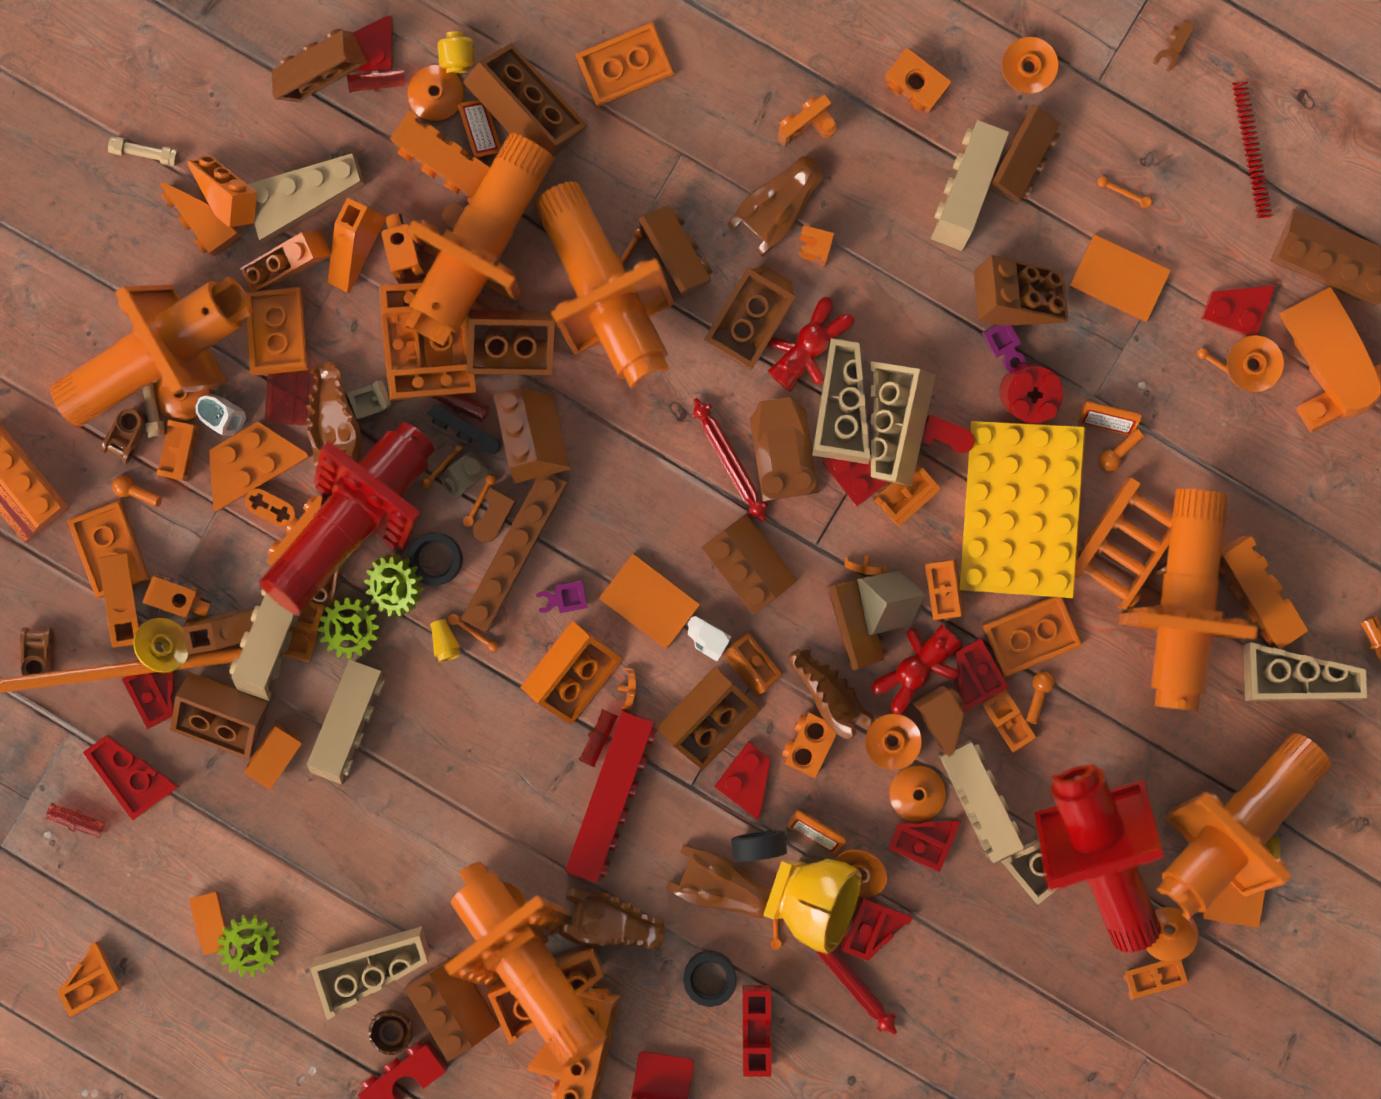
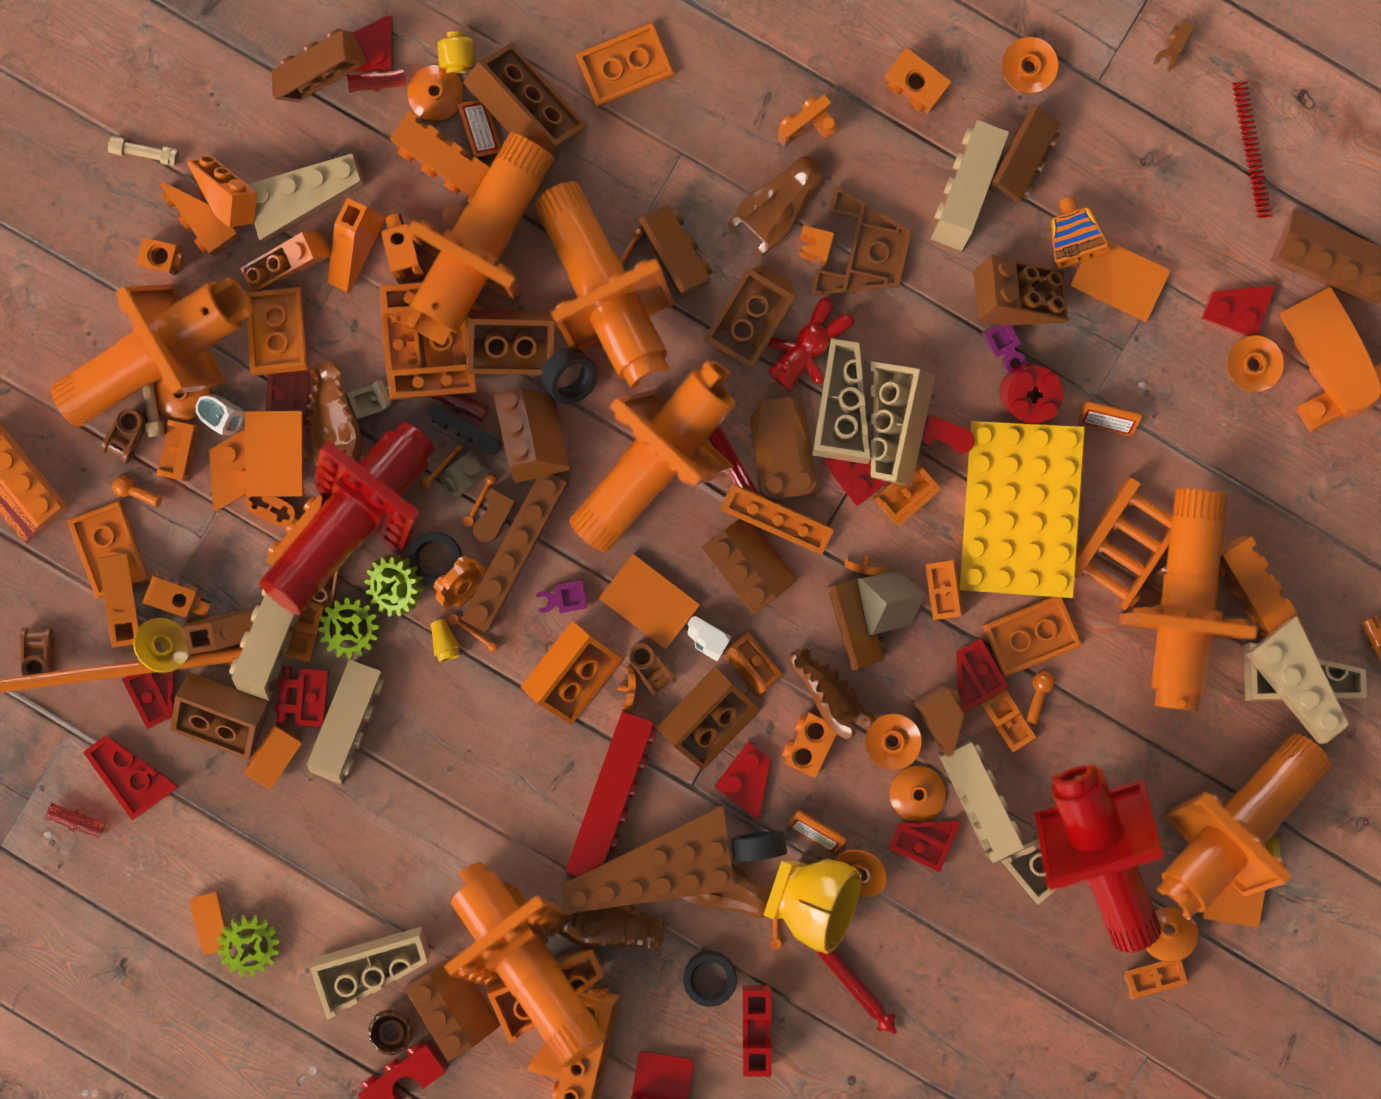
orange wing [57,942,122,1018] -> none
clear red pin [579,709,618,768] -> none
red wing [840,897,913,961] -> none
red animal [871,624,963,715] -> none
orange hinge [1097,176,1152,208] -> none
orange bar [1099,428,1145,472] -> none
orange hinge [1197,348,1228,374] -> none
none -> orange brick [136,237,184,276]
none -> orange tile [245,411,304,497]
none -> red plate [275,666,329,727]
none -> orange plate [434,555,486,610]
none -> black tyre [541,347,598,405]
none -> dark orange wing [562,804,735,914]
none -> orange piece [569,360,736,552]
none -> dark orange piece [629,642,677,697]
none -> orange plate [720,483,834,555]
none -> dark orange wing [810,186,912,296]
none -> torso [1050,197,1111,270]
none -> tan wedge [1245,616,1349,744]

